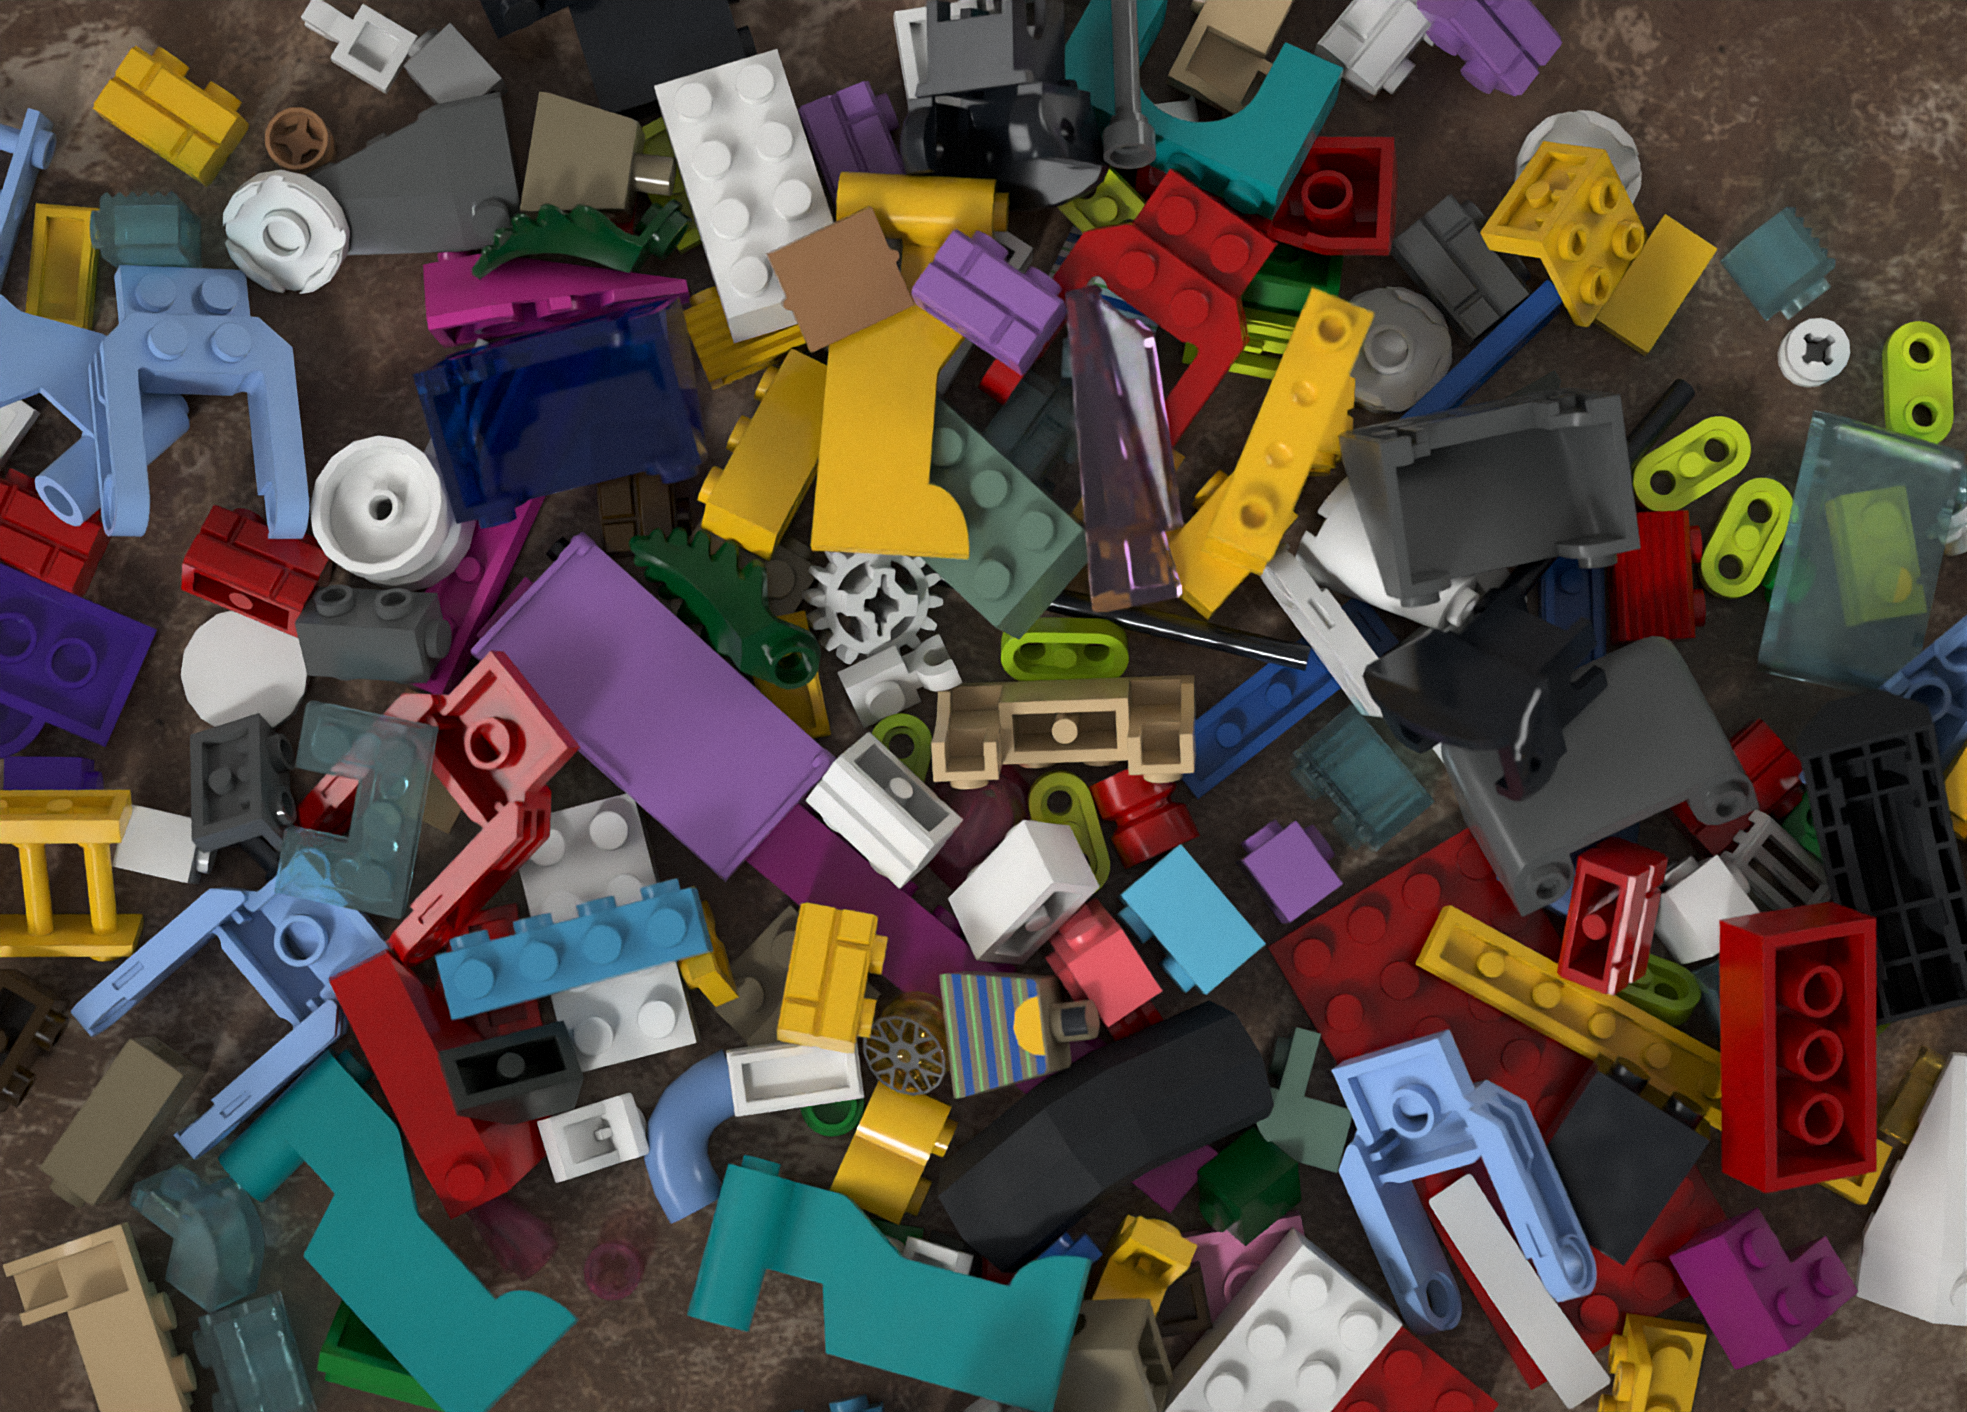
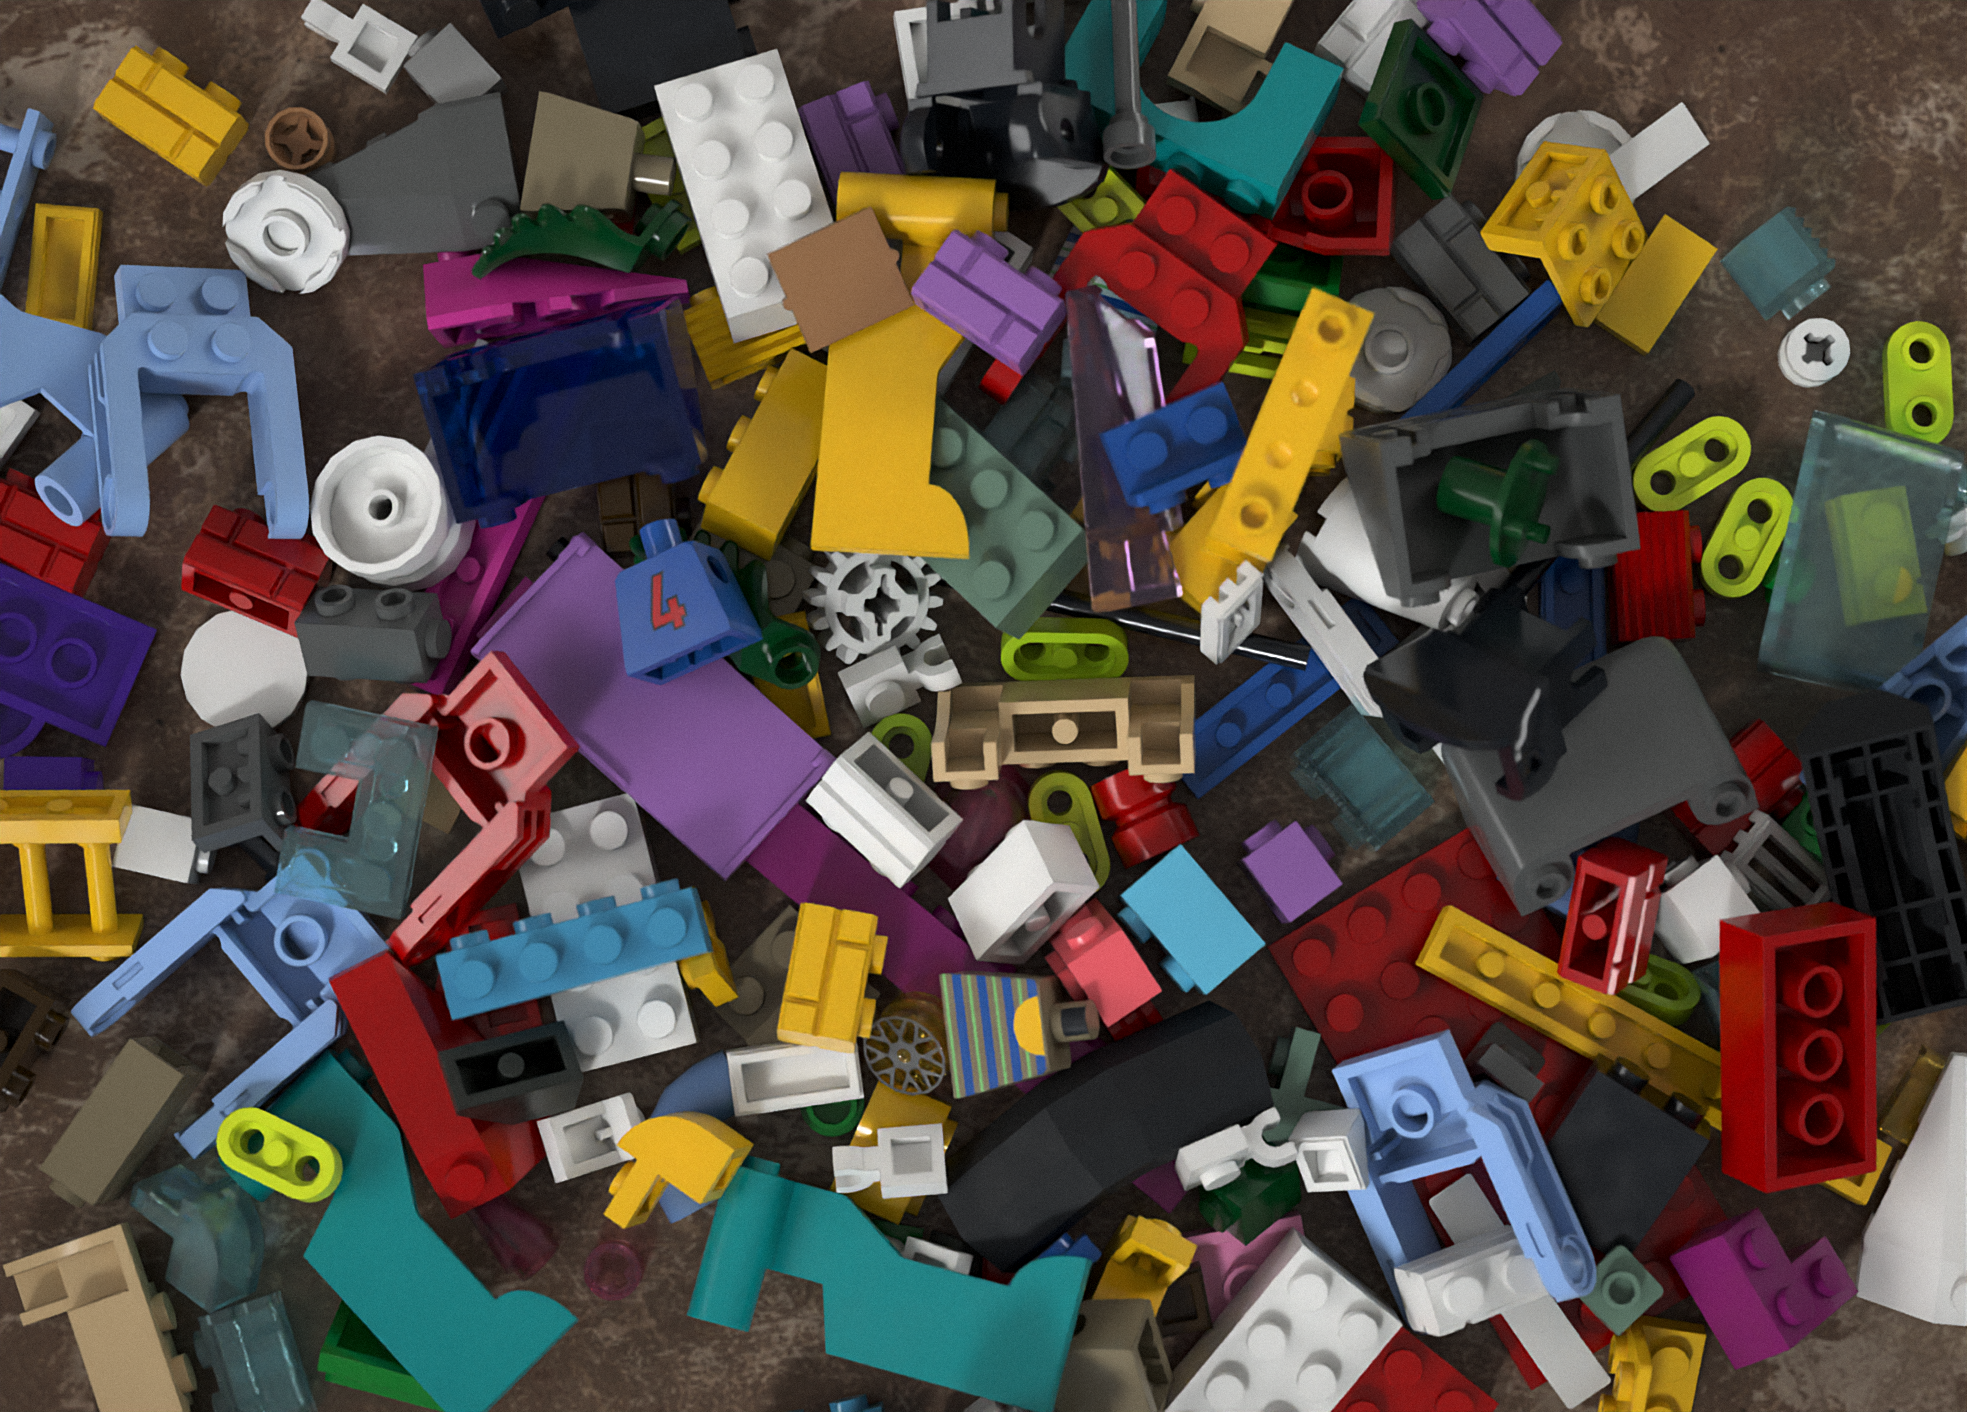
clear light blue brick [90,191,202,269] -> none
none -> neon yellow plate [216,1107,343,1202]
none -> yellow brick [604,1111,754,1229]
none -> blue torso [615,519,763,686]
none -> white plate [832,1123,948,1199]
none -> blue bracket [1098,382,1247,514]
none -> white plate [1174,1107,1298,1191]
none -> white tile [1200,560,1263,665]
none -> white slope [1288,1109,1369,1192]
none -> dark green tile [1358,18,1484,200]
none -> white brick [1394,1225,1549,1337]
none -> dark green piece [1437,439,1559,569]
none -> dark grey bracket [1463,1022,1545,1104]
none -> sand green bracket [1579,1245,1664,1336]
none -> white sticker [1609,102,1710,201]

